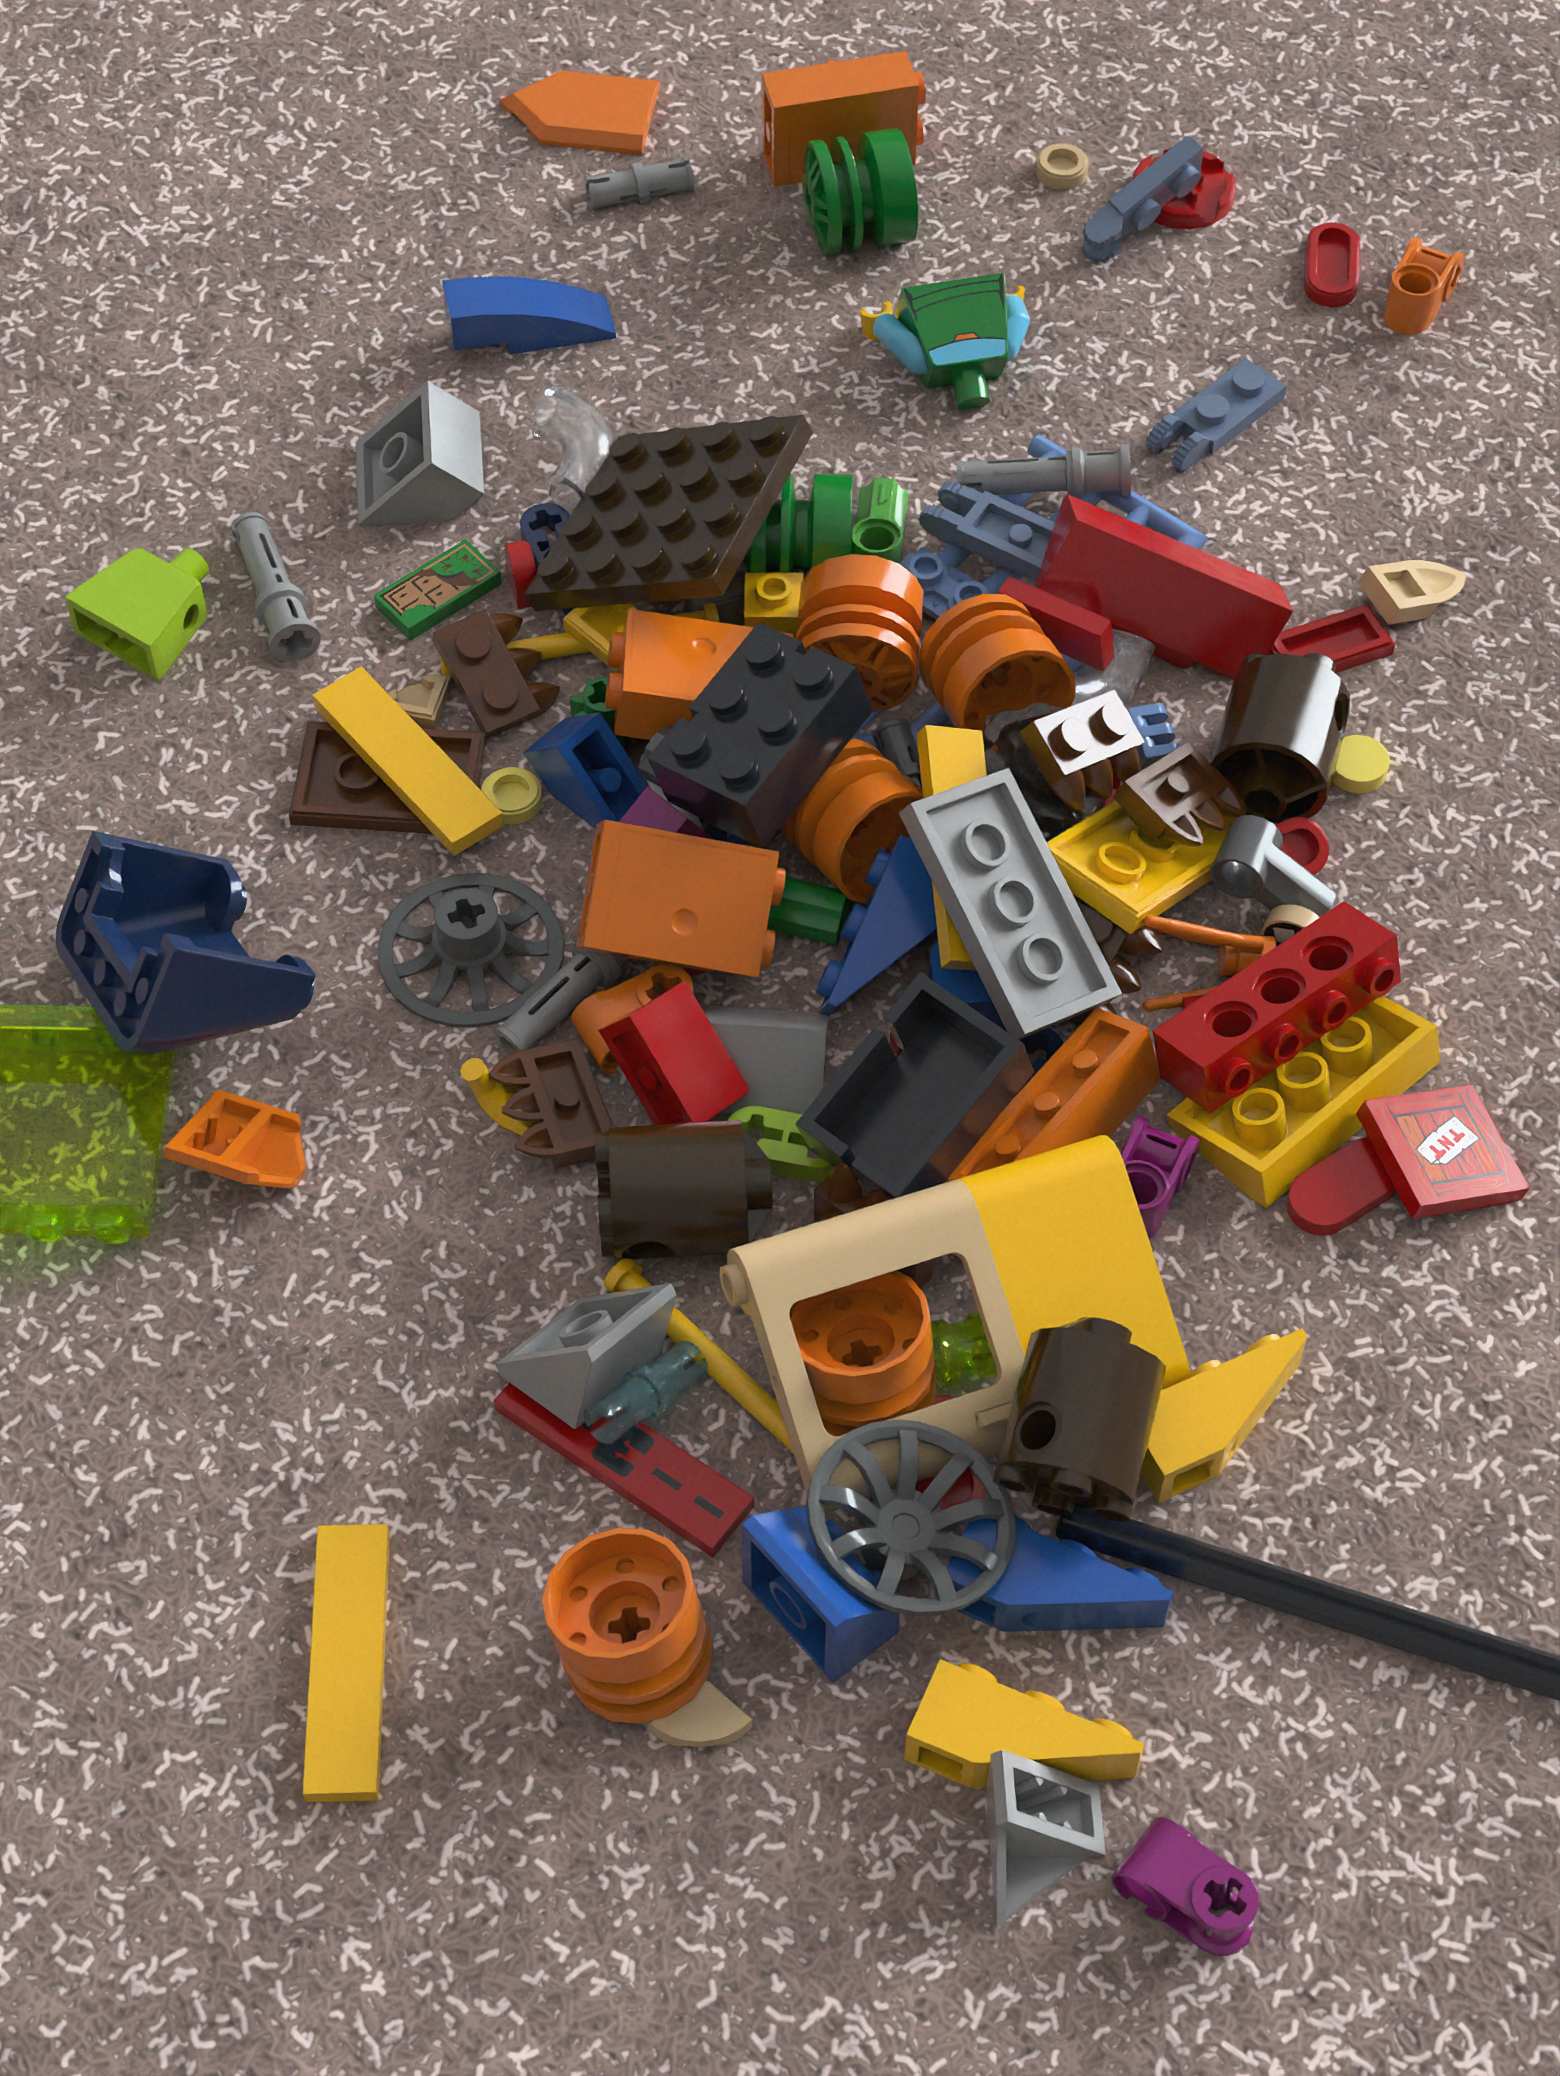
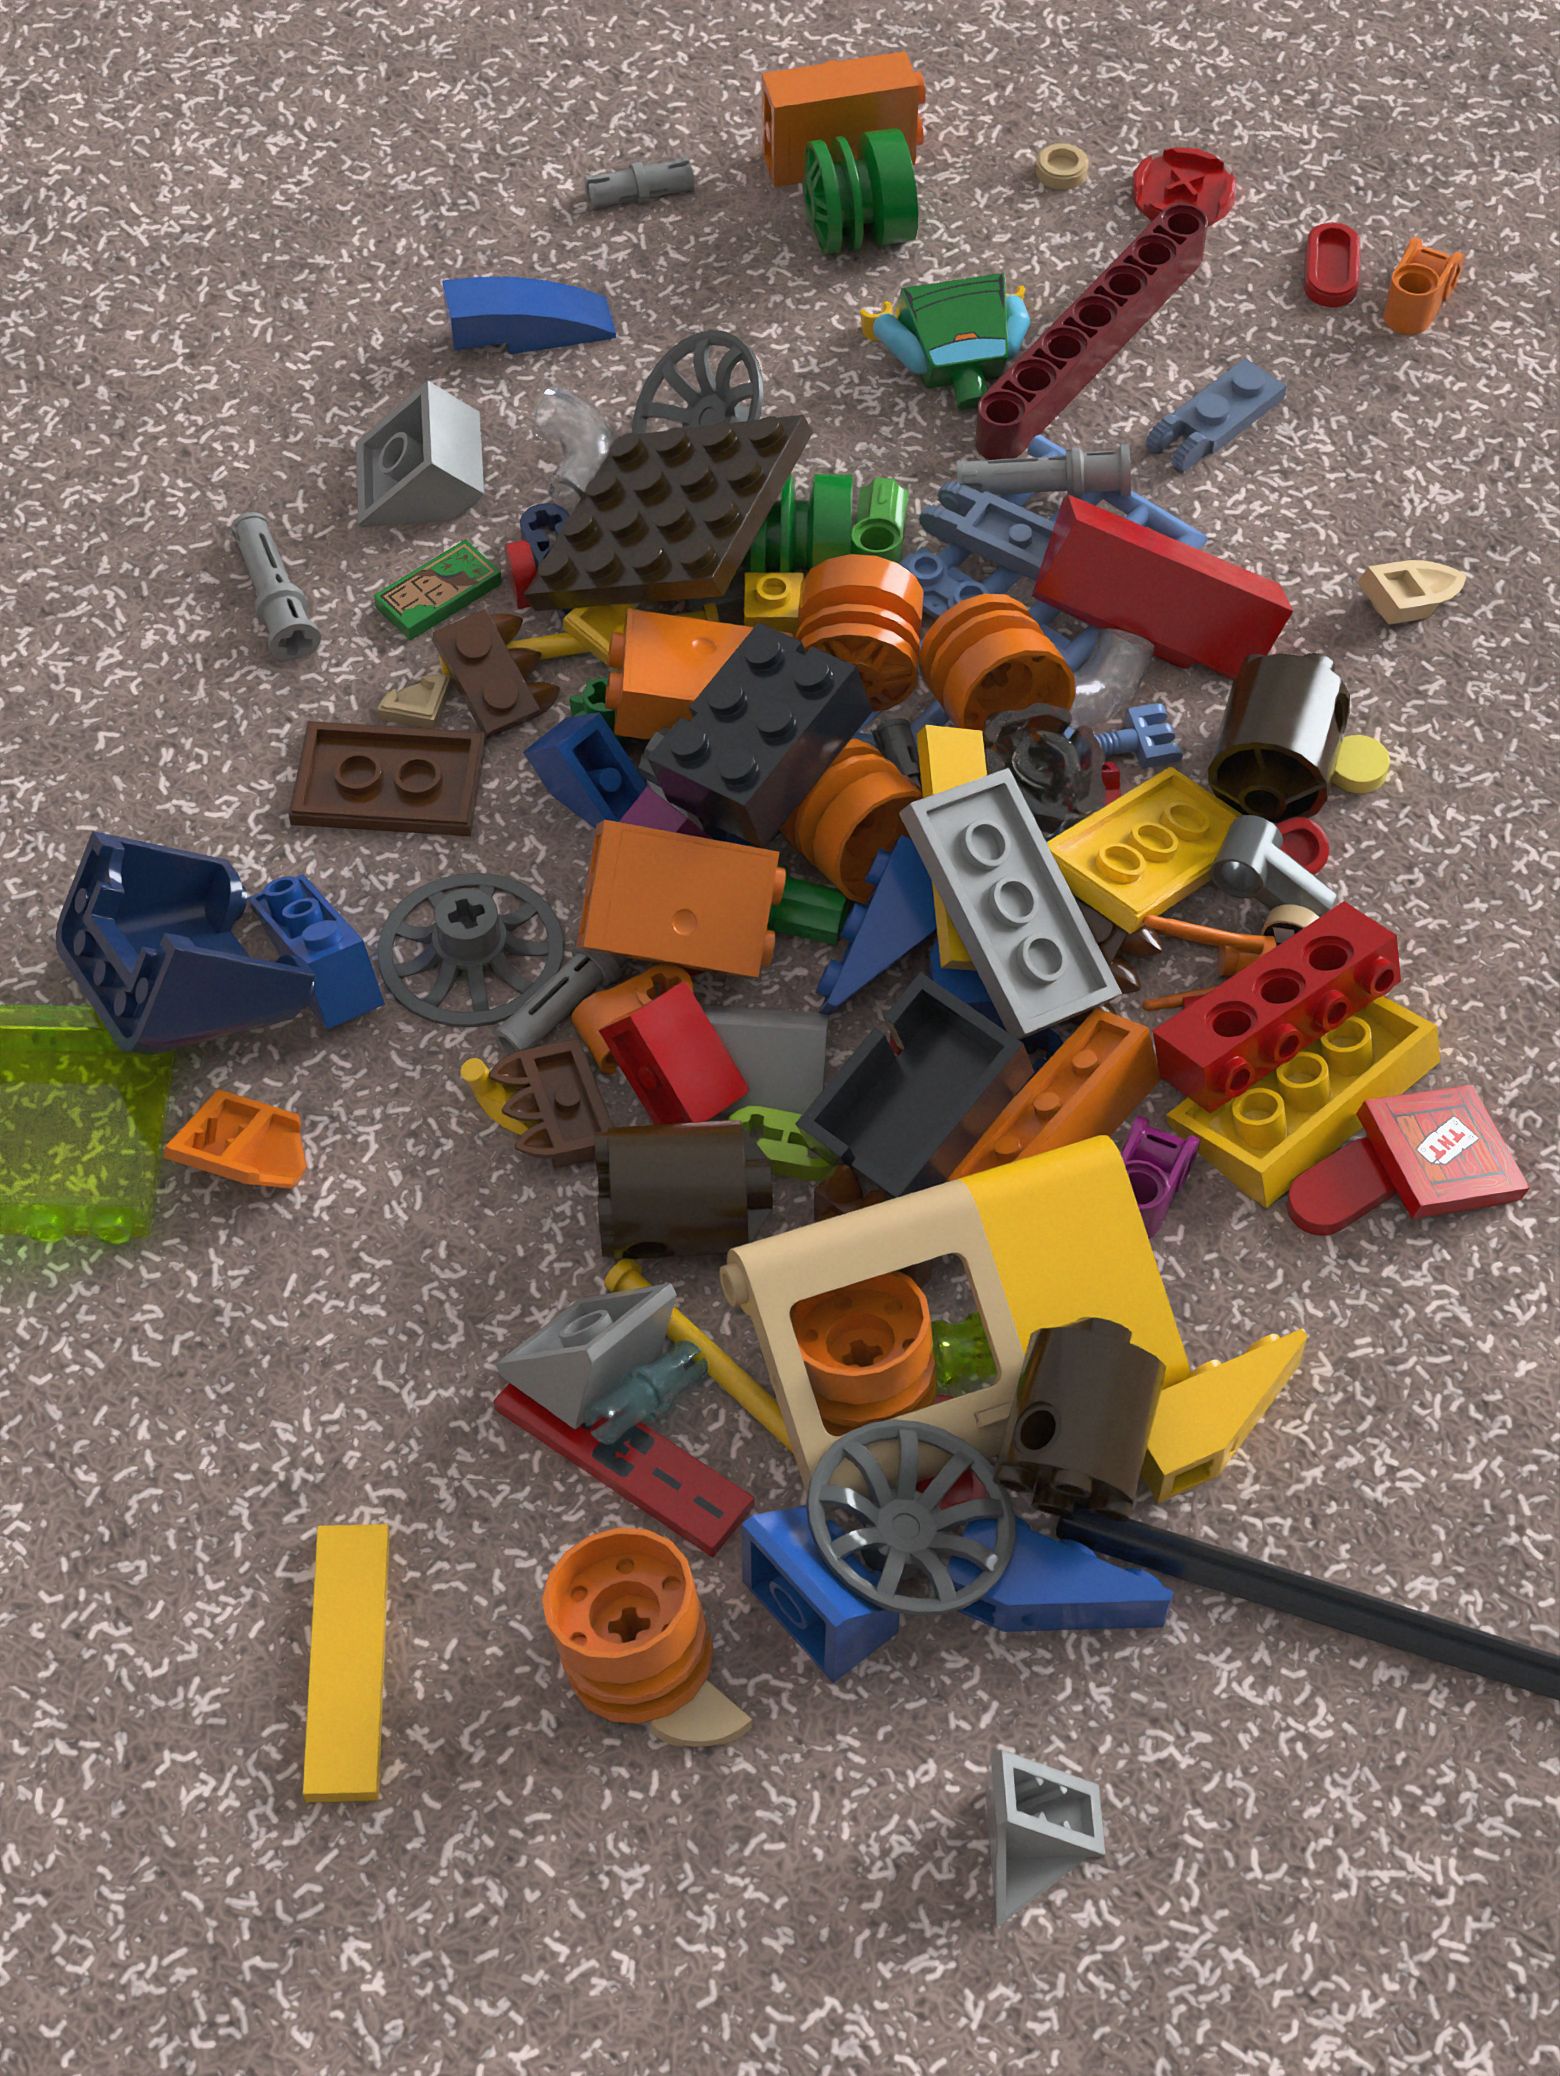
lime torso [65,548,210,681] -> none
yellow tile [312,666,504,856] -> none
light yellow tile [481,767,542,825] -> none
orange tile [499,70,660,155] -> none
yellow slope [904,1659,1145,1788] -> none
red tile [997,577,1115,672] -> none
reddish brown plate [1019,690,1145,811] -> none
sand blue hinge [1082,136,1203,263] -> none
magenta piece [1111,1817,1259,1956] -> none
reddish brown plate [1112,741,1246,846] -> none
red tile [1268,604,1395,673] -> none
none -> blue slope [247,874,385,1030]
none -> dark grey wheel [632,330,763,434]
none -> dark red beam [975,203,1208,460]

